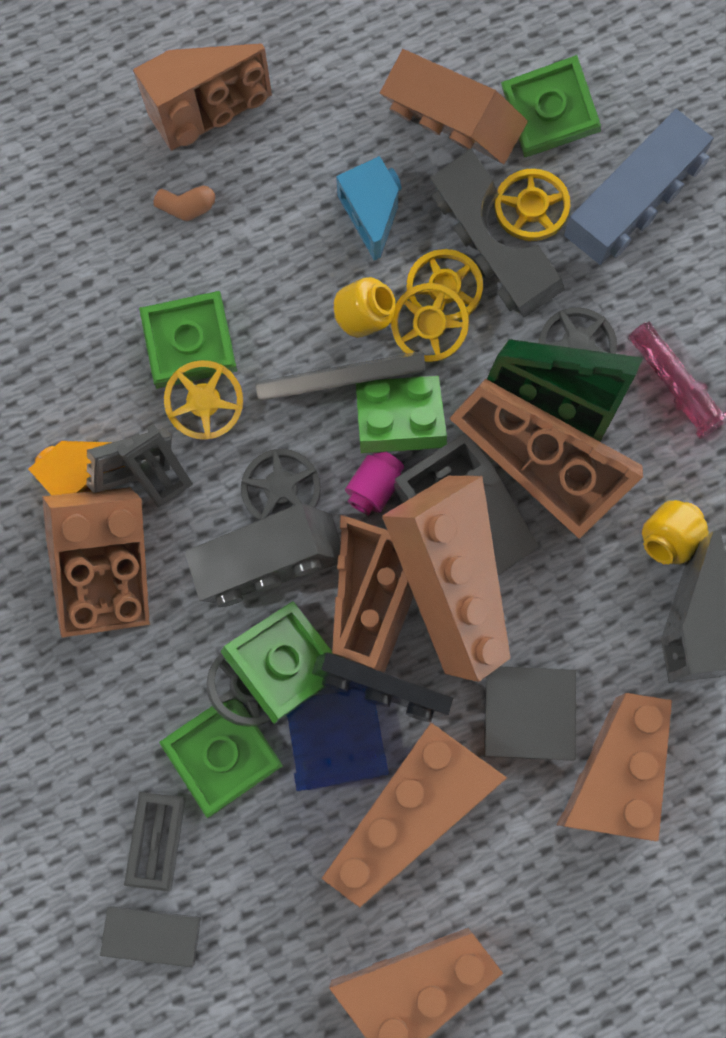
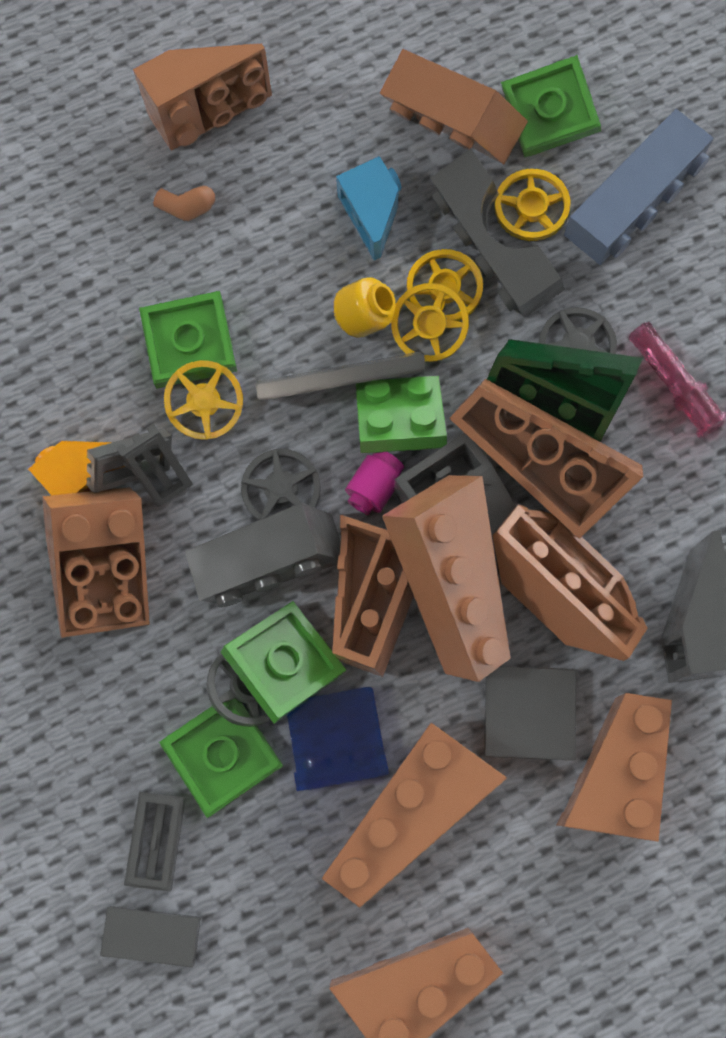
black plate [312,652,453,722] -> none
yellow head [642,500,709,564] -> none
none -> nougat wedge [492,505,648,661]

